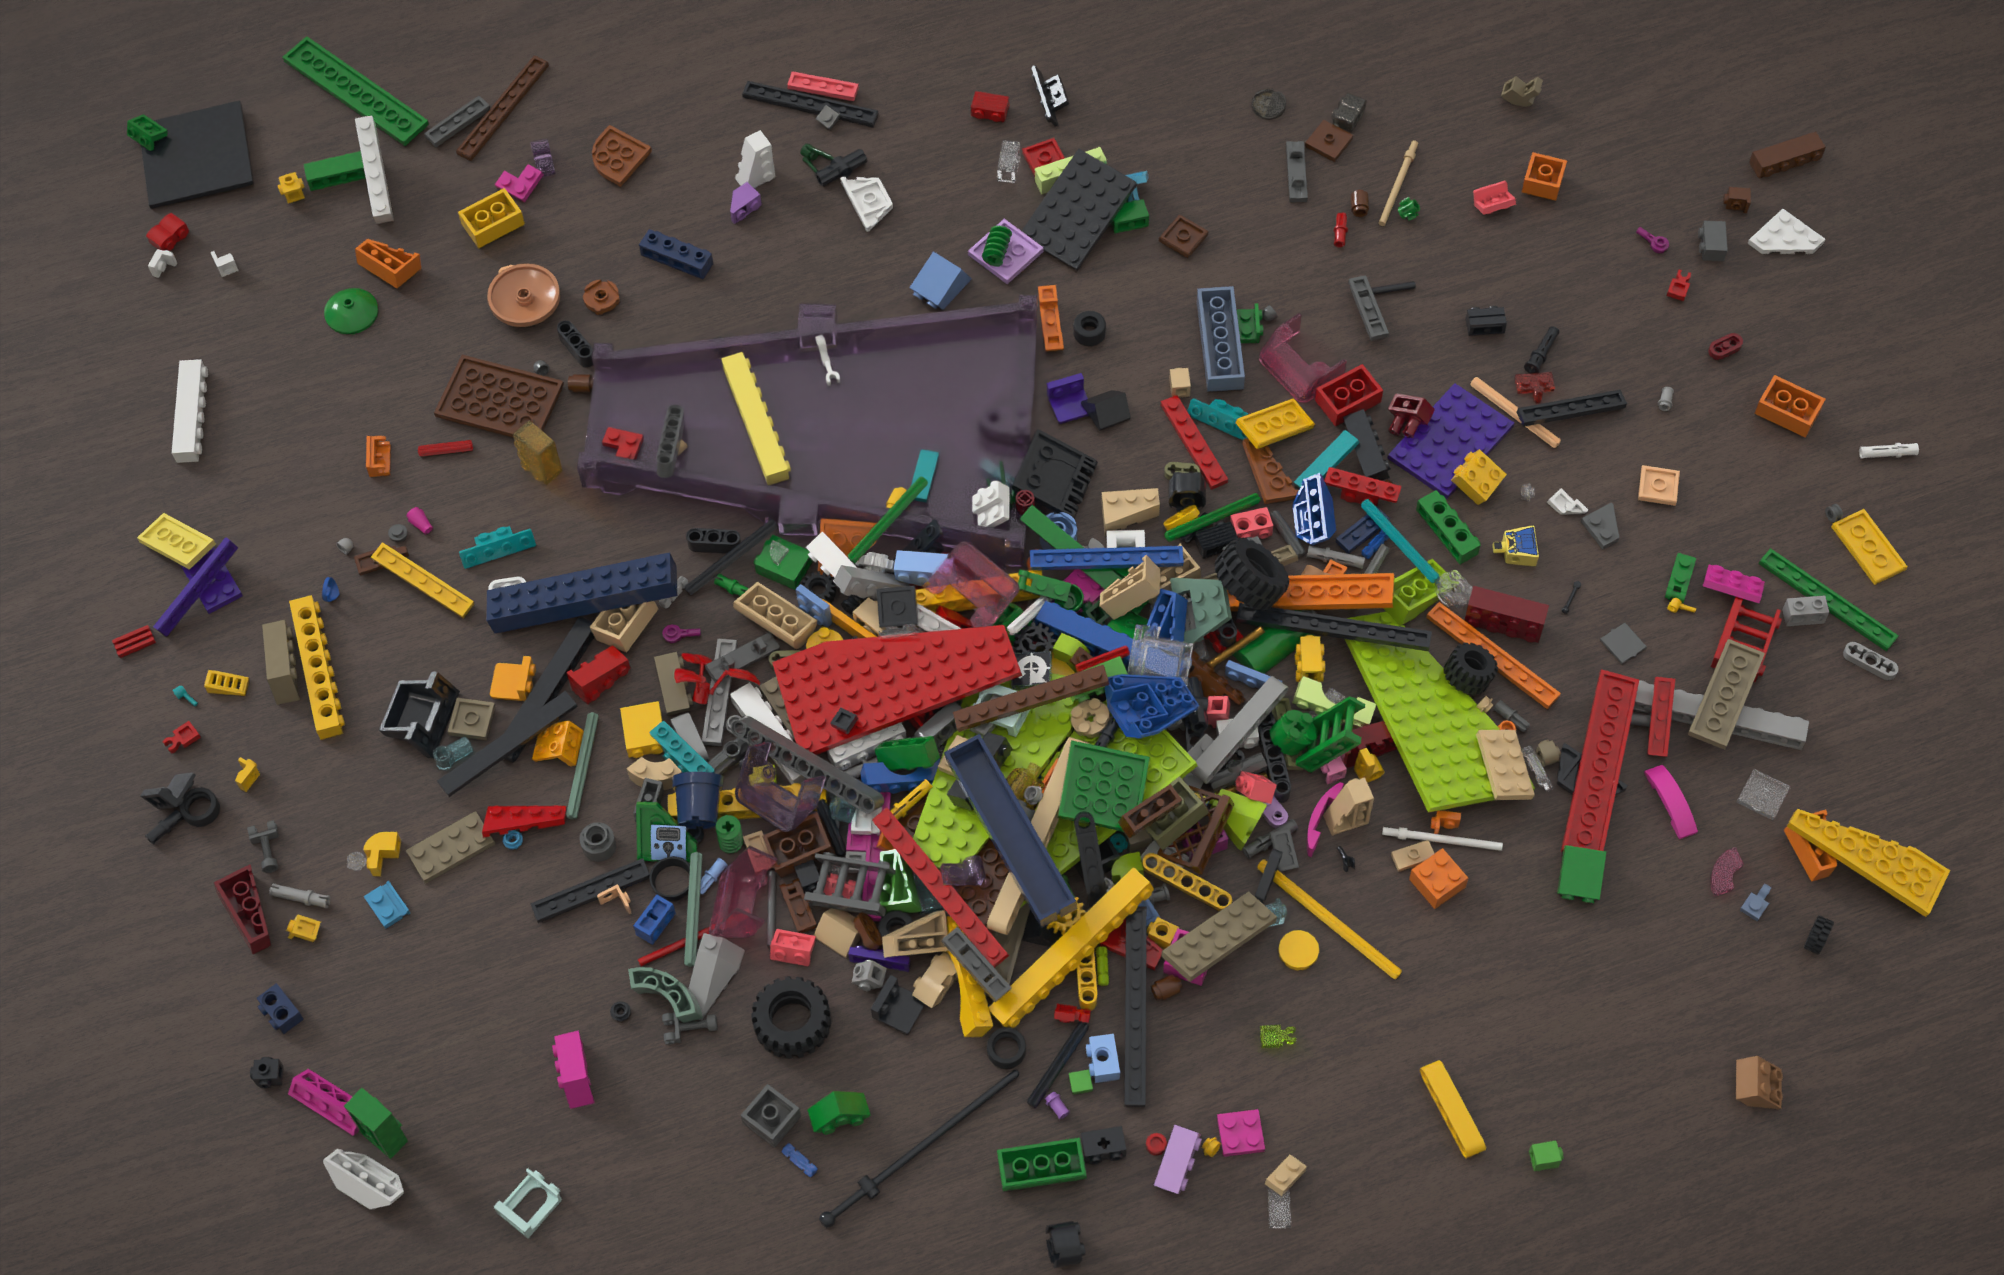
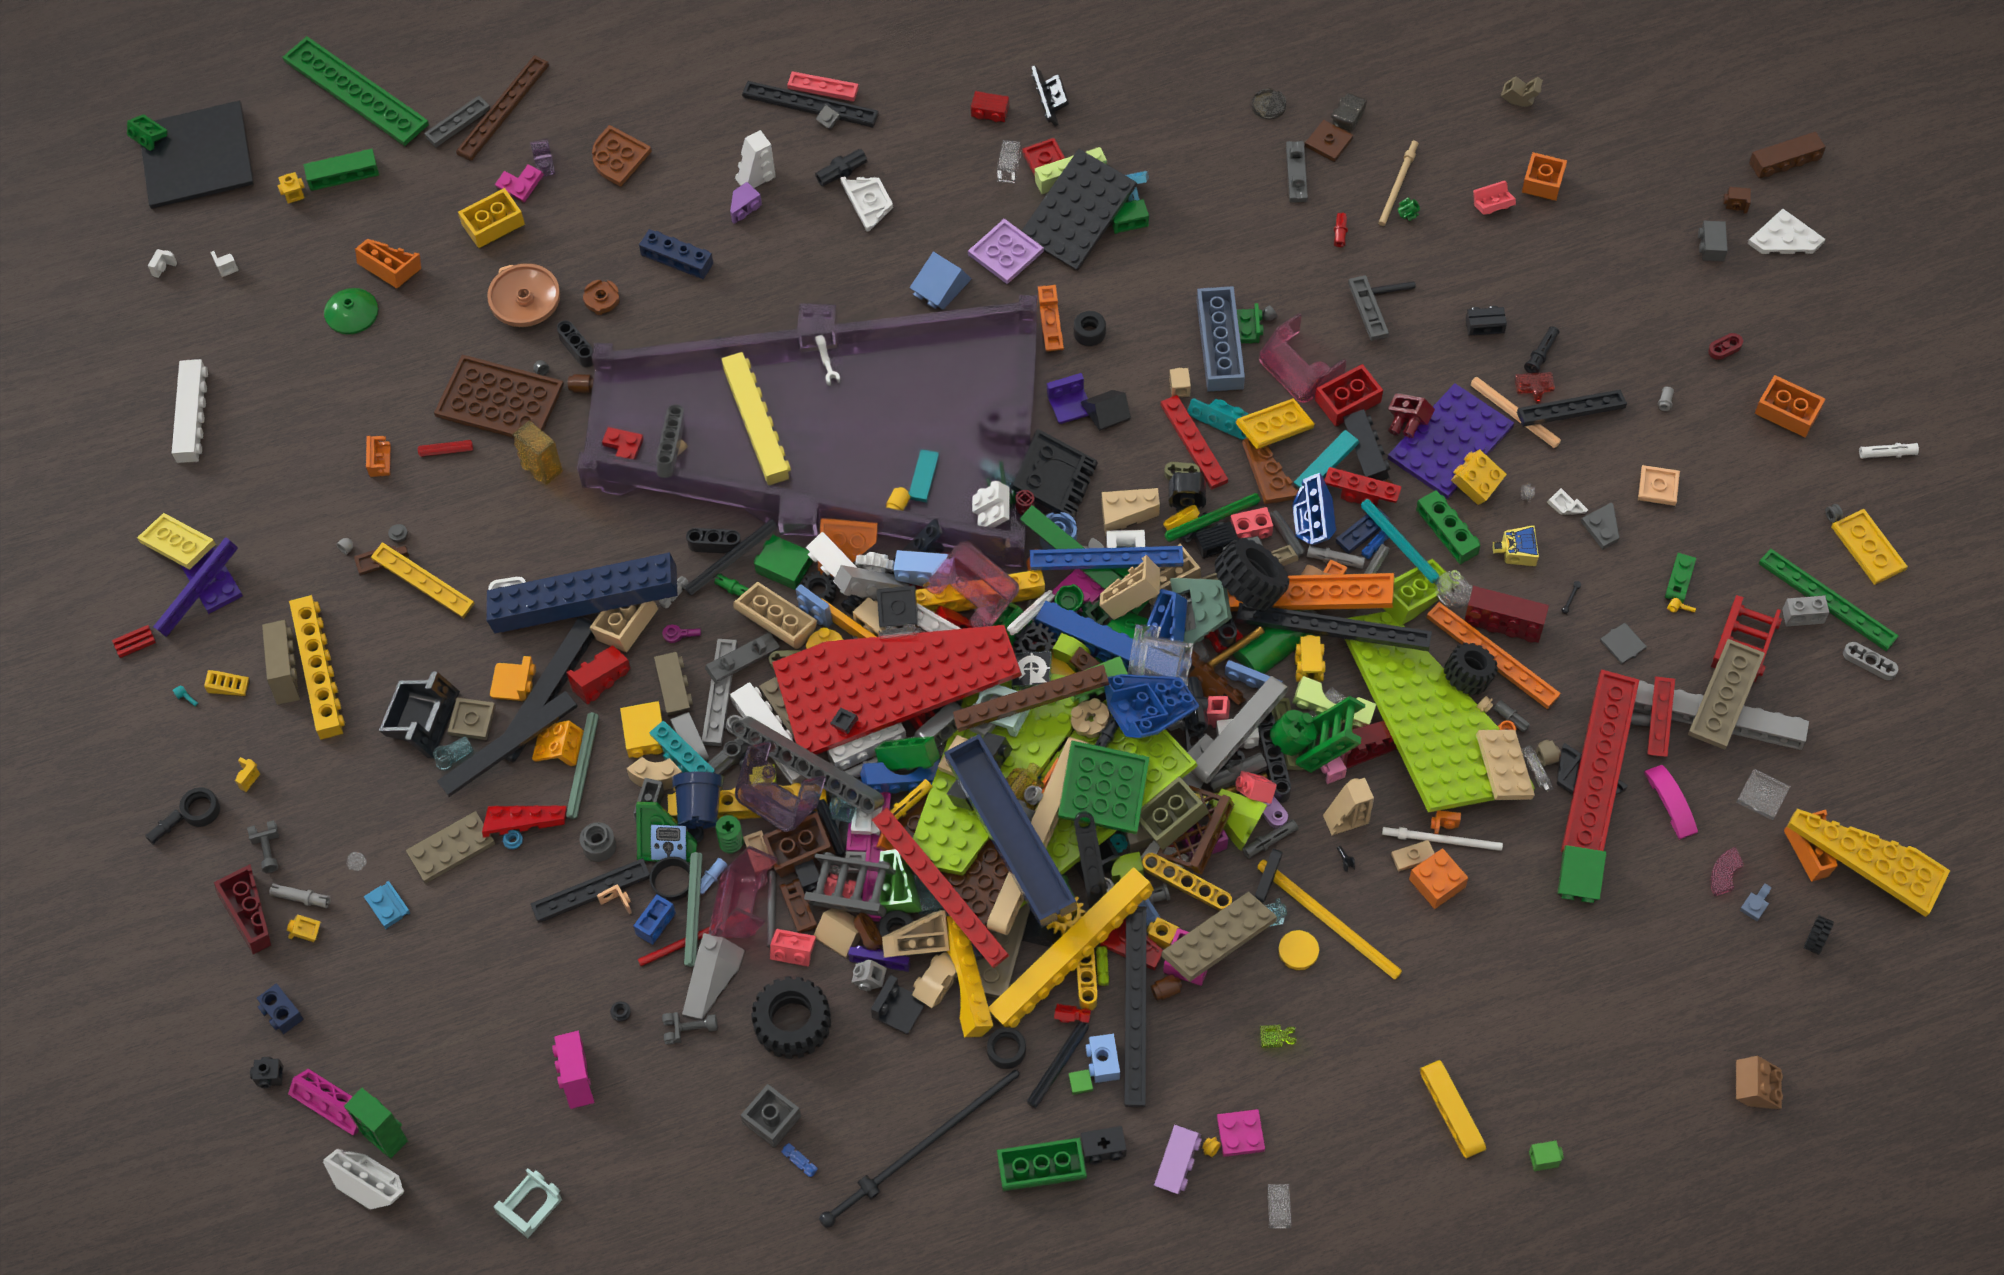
black bracket [140,772,196,809] -> none
red brick [146,213,189,251] -> none
red plate [163,721,201,754] -> none
blue piece [322,577,340,602] -> none
white brick [355,116,394,224] -> none
yellow brick [363,832,401,876] -> none
dark pink cone [406,507,433,535] -> none
teal bracket [459,526,536,569] -> none
sand green brick [628,967,703,1023] -> none
red plant [674,653,760,704] -> none
clear tile [770,540,789,565] -> none
dark green plant [800,143,834,173] -> none
green brick [807,1091,871,1135] -> none
green axle [848,476,928,563] -> none
plate [940,855,986,885] -> none
dark grey hinge [941,927,1011,1003] -> none
green piece [982,226,1012,267] -> none
green plate [1015,570,1071,603] -> none
medium lavender pin [1045,1092,1070,1120] -> none
black brick [1046,1221,1085,1268] -> none
red axle [1075,646,1130,672] -> none
reddish brown brick [1118,784,1182,839] -> none
red tile [1146,1133,1167,1155] -> none
reddish brown plate [1159,214,1209,258] -> none
tan plate [1265,1155,1307,1196] -> none
dark grey plate [1269,828,1299,872] -> none
dark pink slope [1306,782,1344,857] -> none
reddish brown brick [1350,189,1369,217] -> none
yellow plate [1354,748,1385,783] -> none
magenta plate [1636,227,1669,253] -> none
red plate [1666,270,1691,301] -> none
dark pink plate [1703,565,1765,603] -> none

